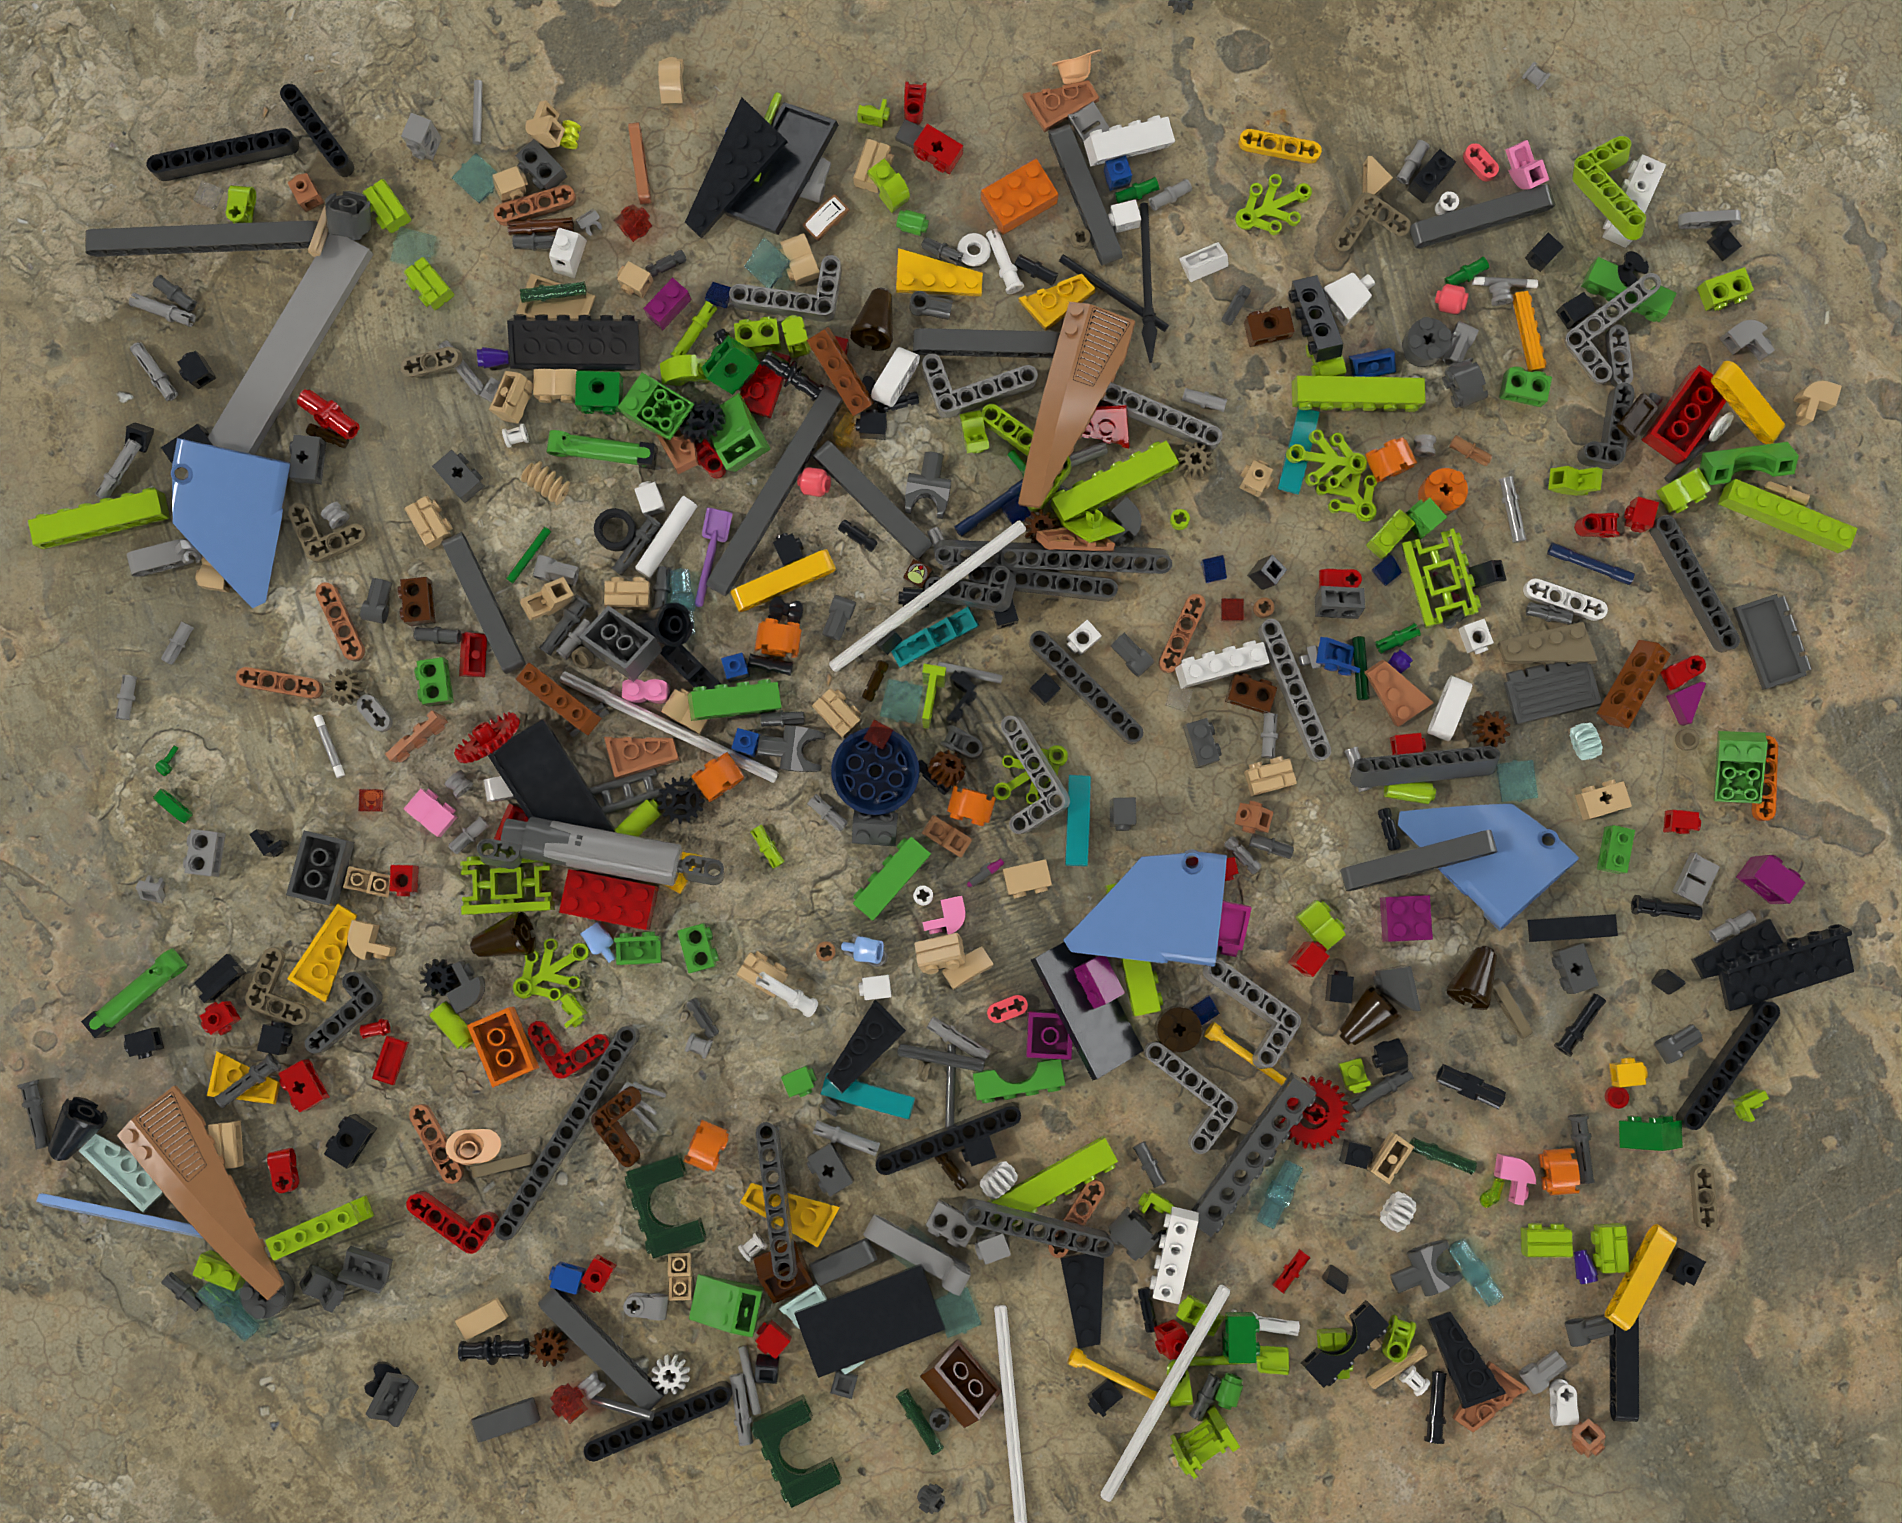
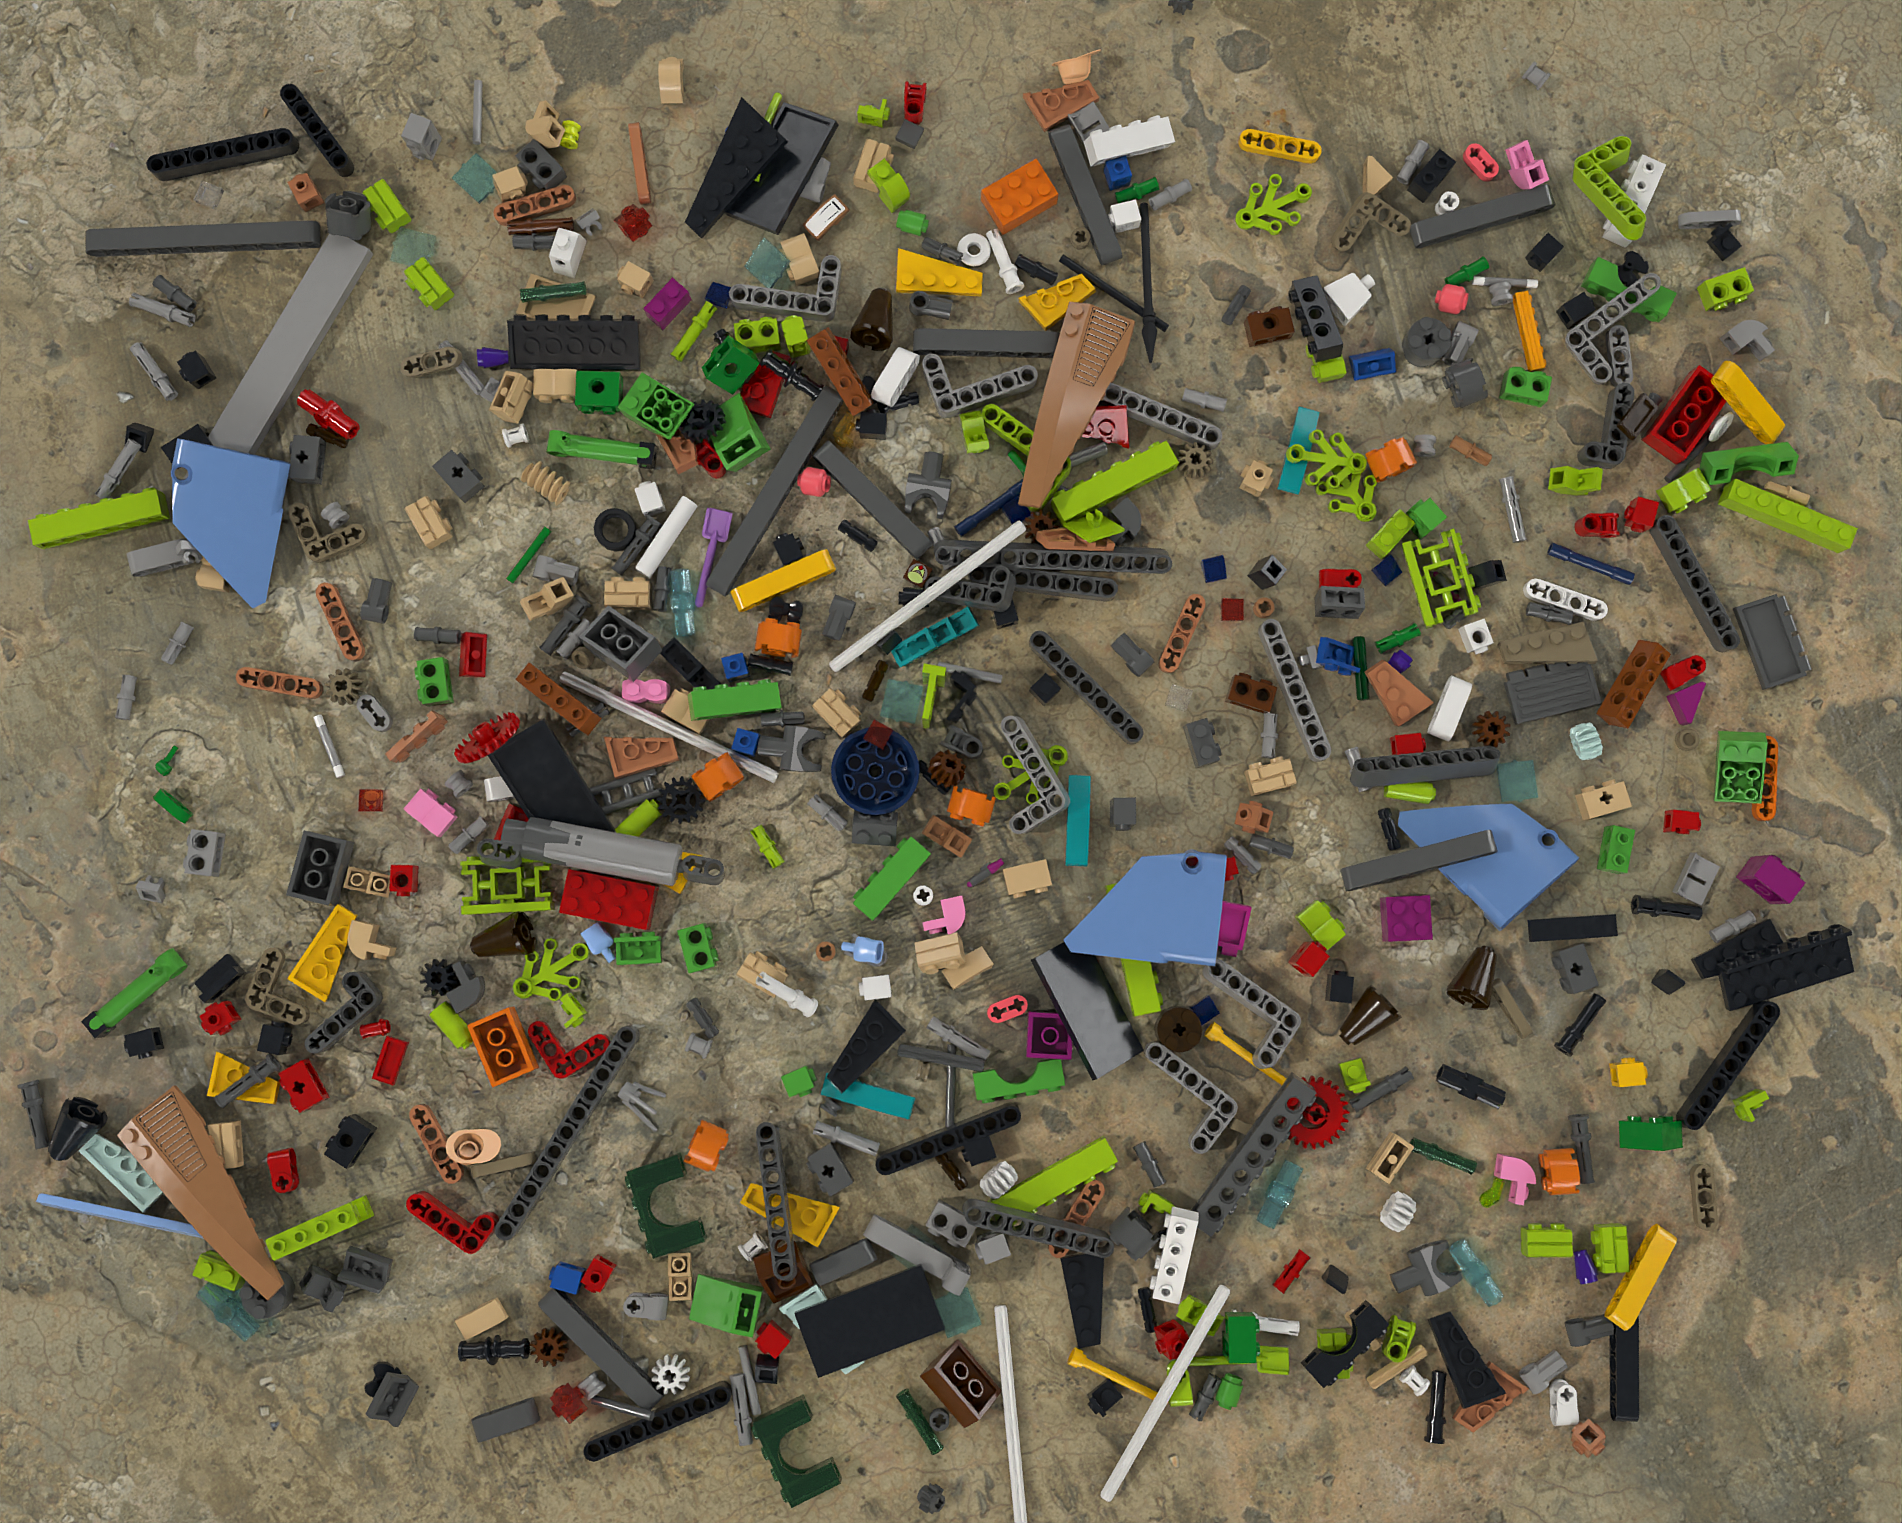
dark grey pin [161,1272,206,1312] -> none
lime piece [225,185,257,223] -> none
black bracket [249,829,289,858] -> none
tan axle [308,205,328,257] -> none
reddish brown brick [398,577,436,626] -> none
dark grey beam [442,532,526,674] -> none
reddish brown beam [591,1086,641,1167] -> none
black cone [635,603,693,647] -> none
dark grey axle [645,250,687,278] -> none
lime brick [660,355,710,386] -> none
dark grey tile [830,1370,858,1399] -> none
red brick [913,123,963,175] -> none
white brick [1066,620,1102,656] -> none
magenta brick [1074,956,1125,1009] -> none
lime bush [1170,509,1190,530] -> none
lime fence [1170,1405,1240,1479] -> none
white brick [1175,640,1270,689] -> none
white slope [1179,242,1228,282] -> none
lime brick [1292,376,1425,412] -> none
black brick [1339,1139,1373,1169] -> none
black brick [1371,1038,1408,1076] -> none
dark grey slope [1373,965,1421,1011] -> none
orange brick [1418,468,1468,515] -> none
red tile [1605,1086,1629,1109] -> none
dark grey piece [1654,1024,1703,1064] -> none
black brick [1666,1247,1706,1286] -> none
tan brick [1794,381,1842,426] -> none

